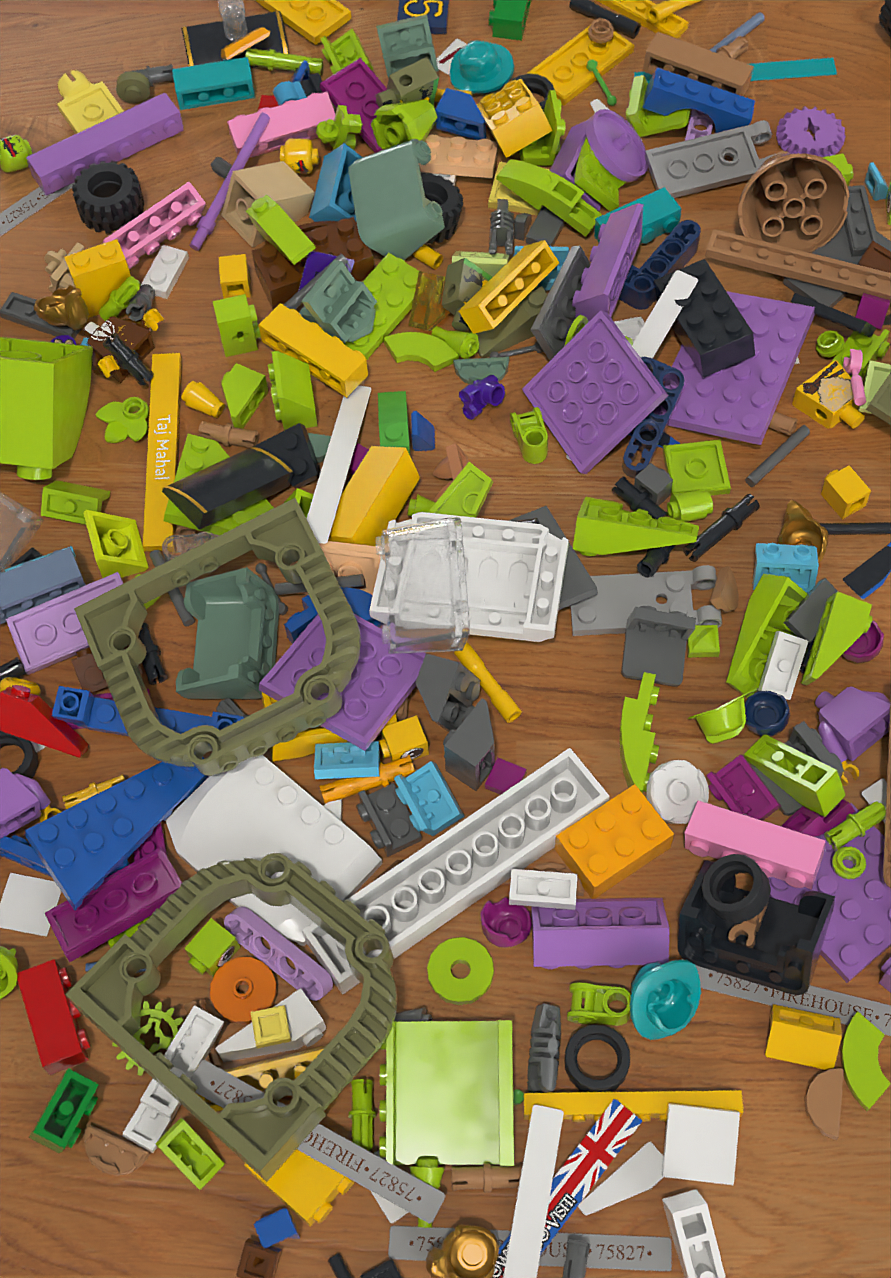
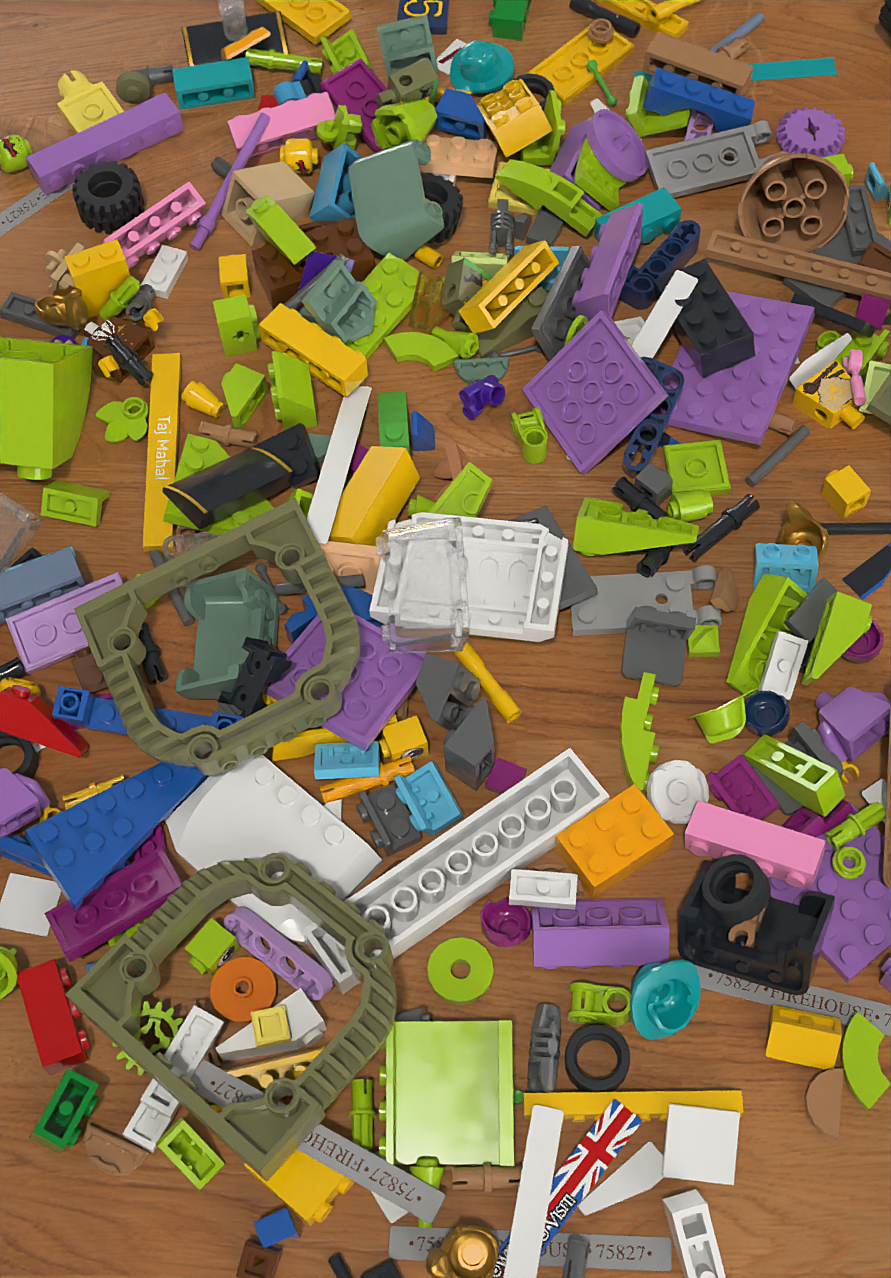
neon yellow slope [84,509,149,578] -> none
none -> black piece [217,637,292,718]
none -> white sticker [789,333,852,389]

